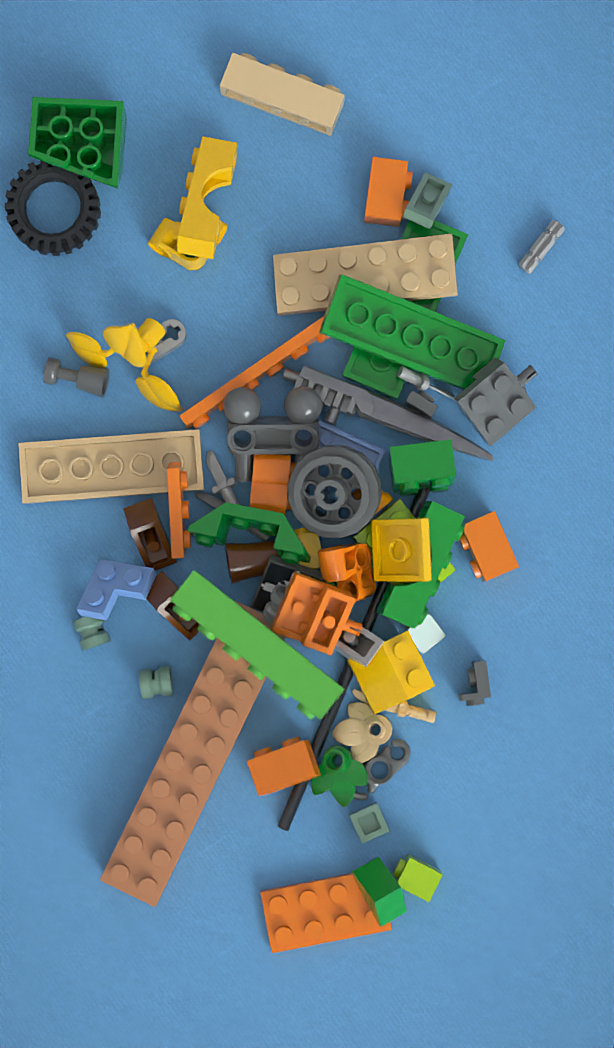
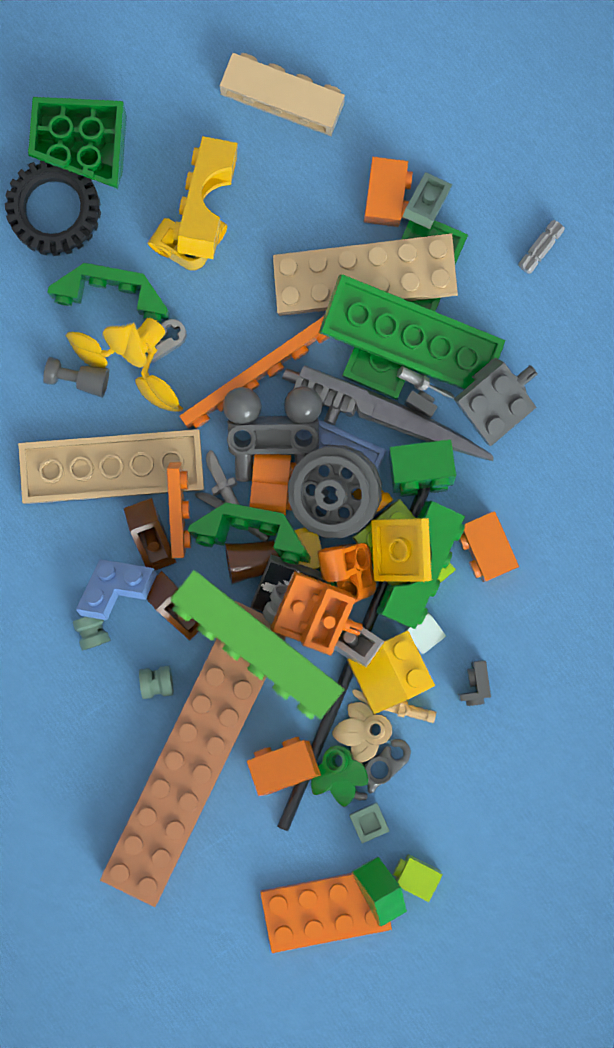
none -> green slope [47,263,170,323]

